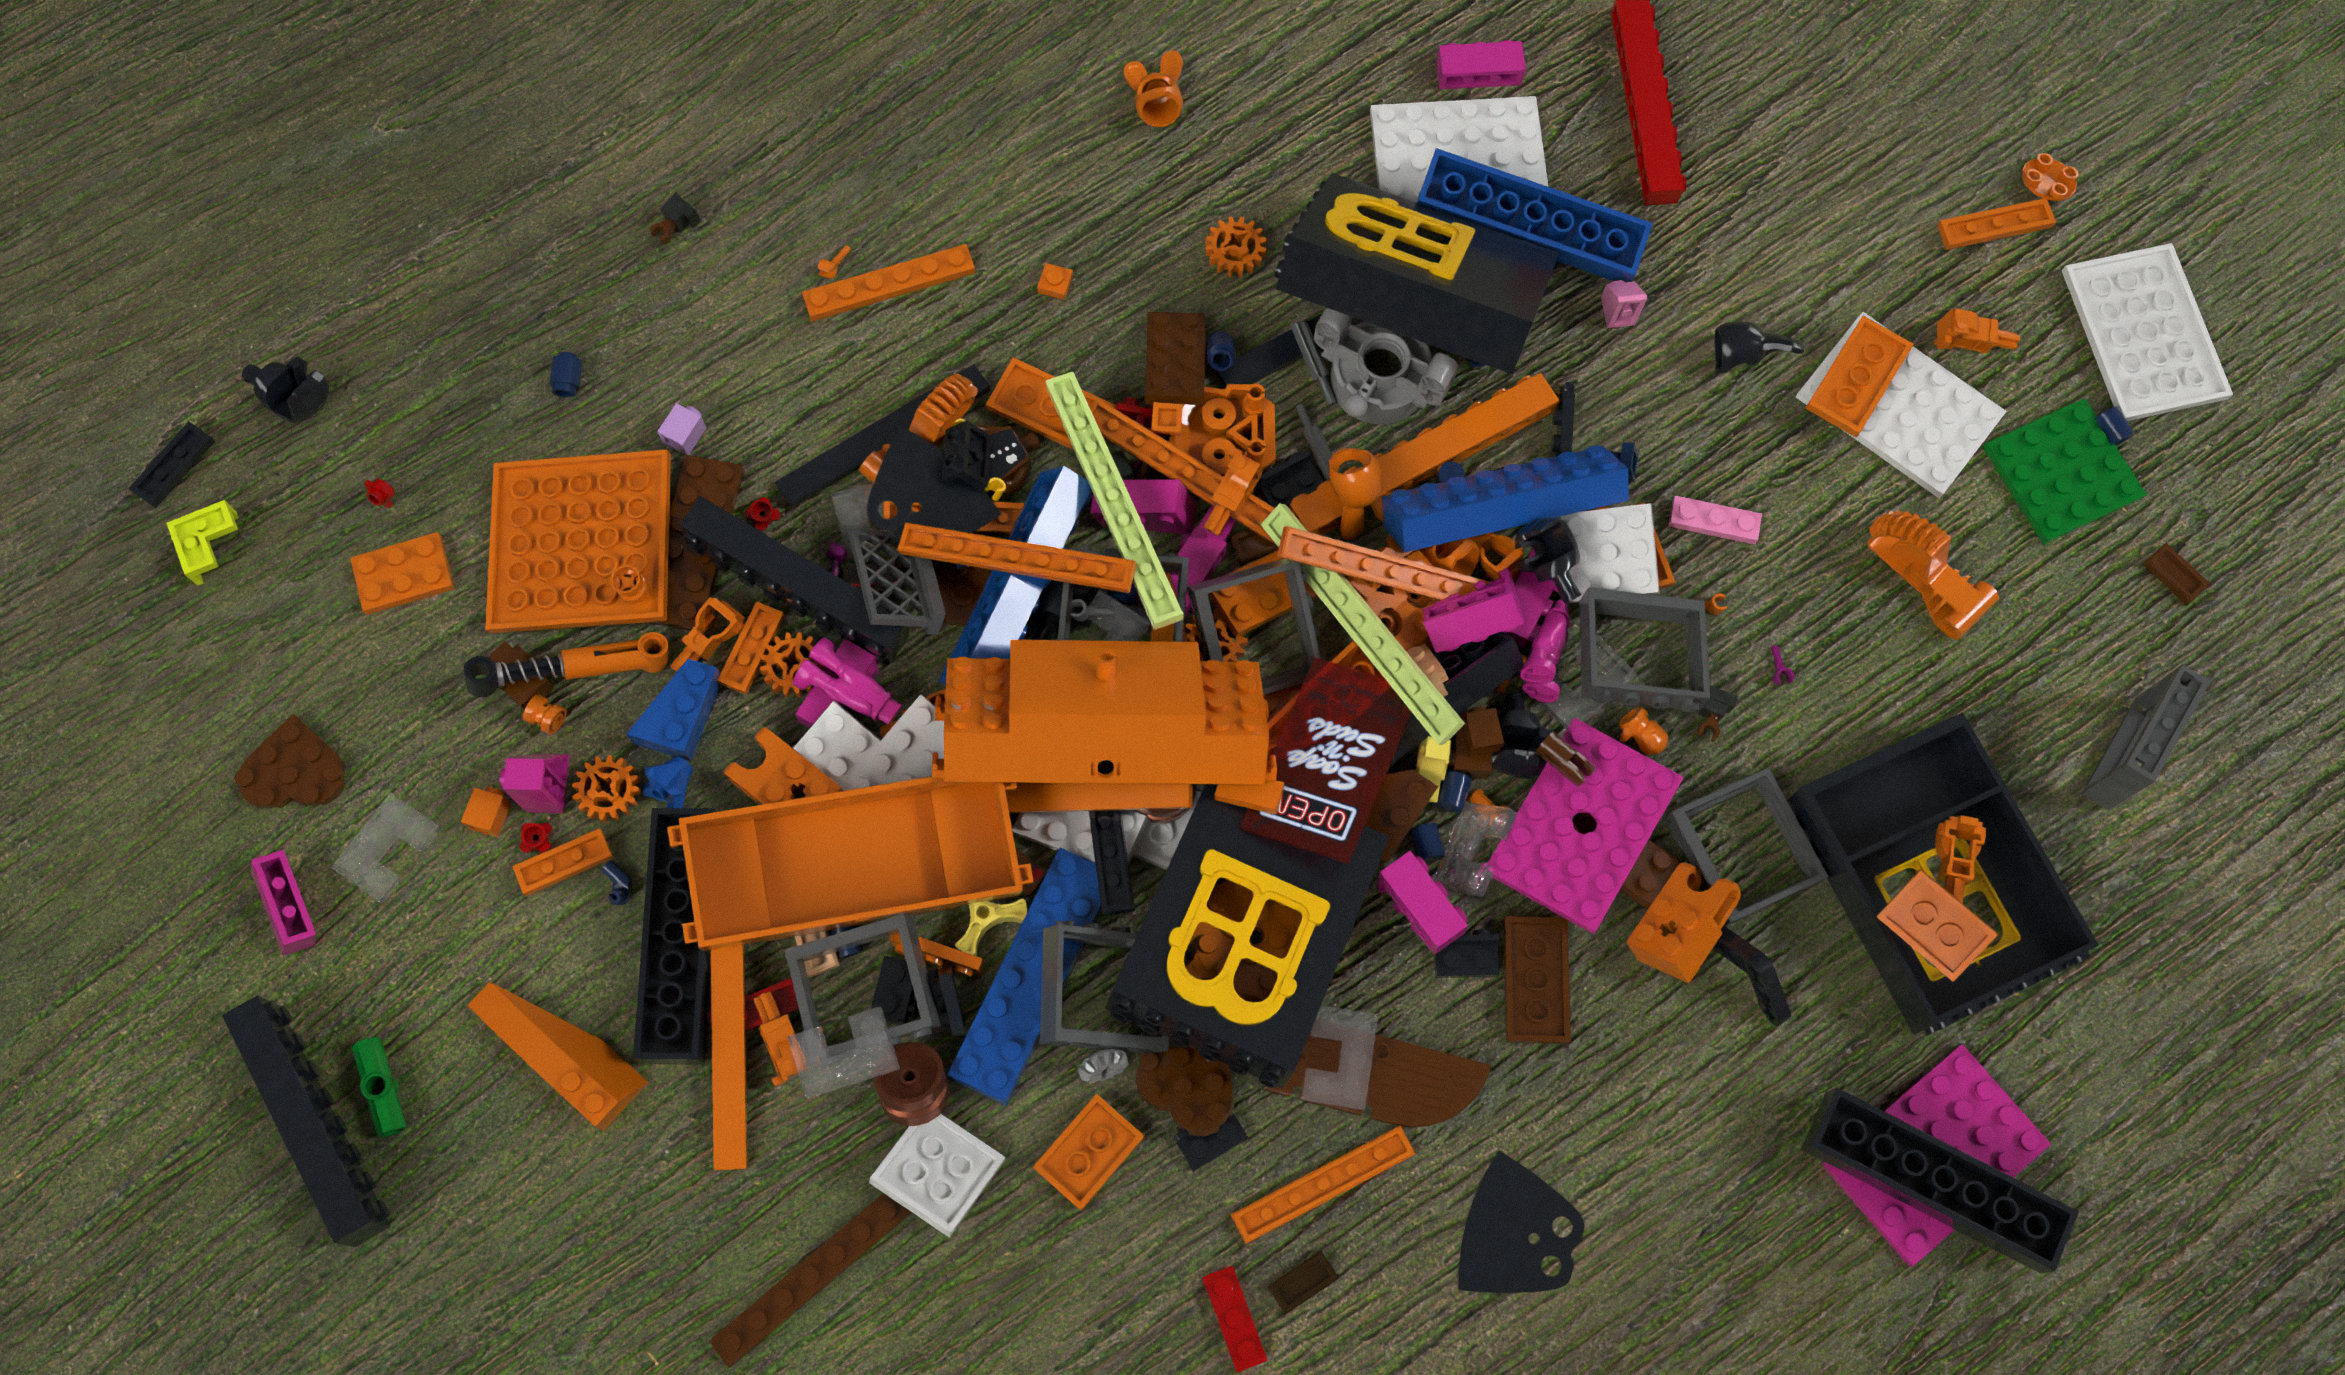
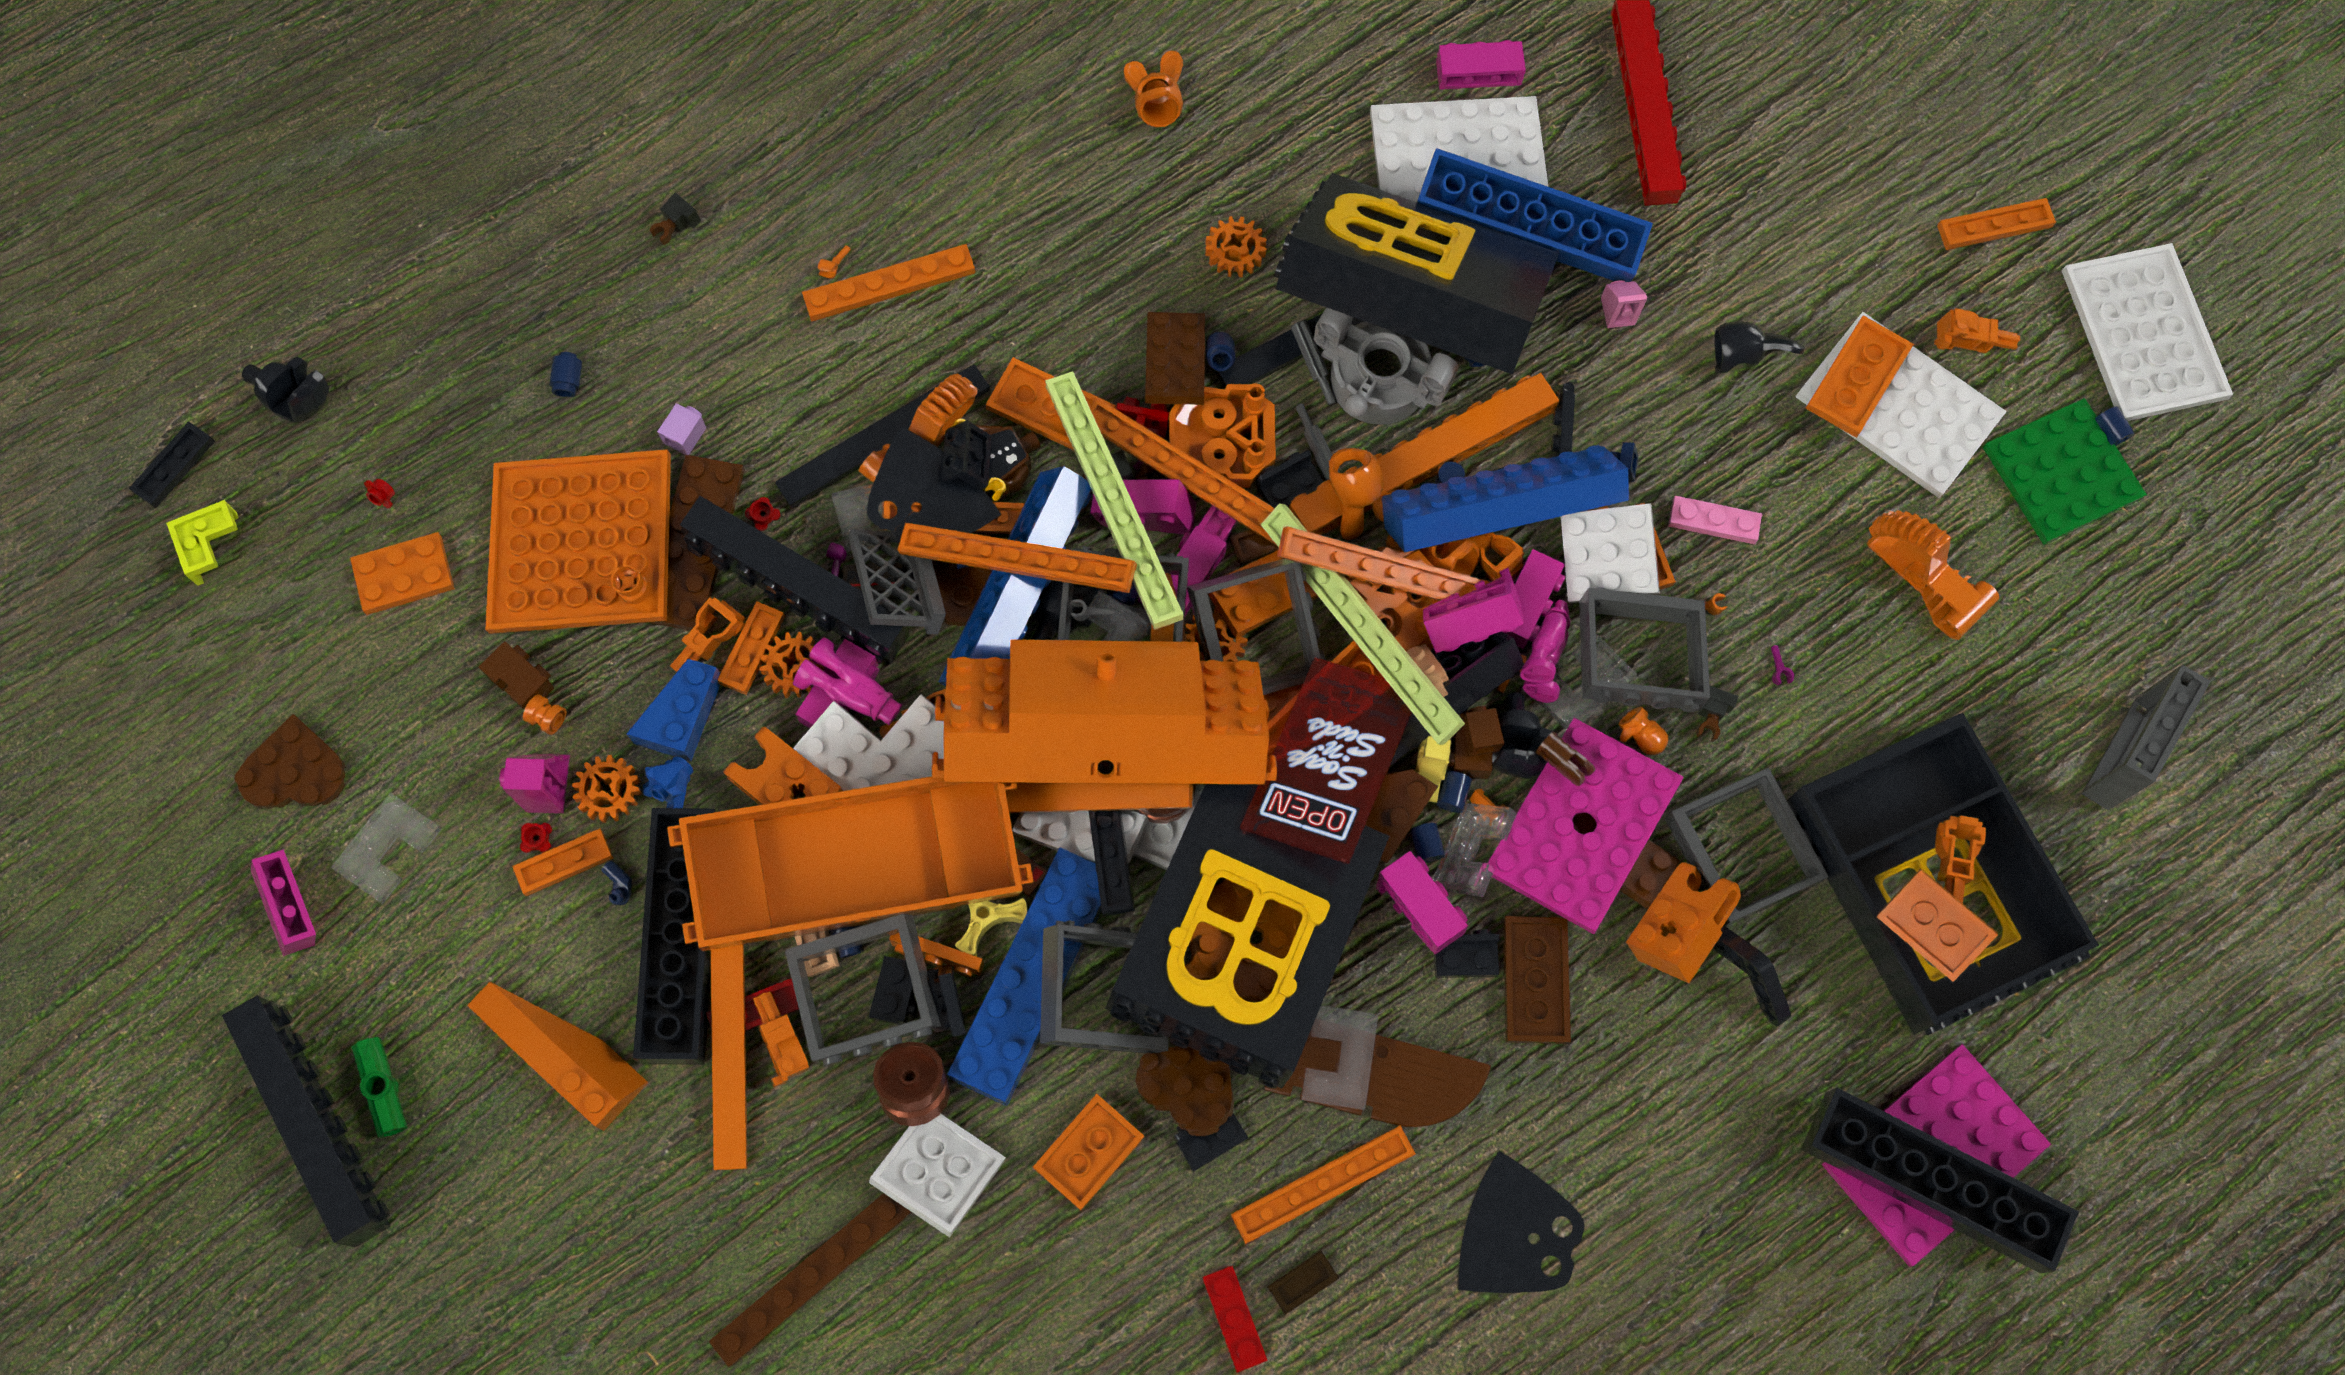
orange brick [461,786,511,838] -> none
piece [464,632,668,697] -> none
clear plate [788,1006,900,1099] -> none
orange plate [1037,263,1073,300] -> none
light grey gear [1078,1049,1129,1083] -> none
orange plate [1151,402,1183,436] -> none
orange piece [1203,448,1263,536] -> none
orange tile [1215,780,1284,815] -> none
black piece [1515,517,1582,604] -> none
orange dish [2022,153,2079,201] -> none
reddish brown tile [2143,543,2210,606] -> none

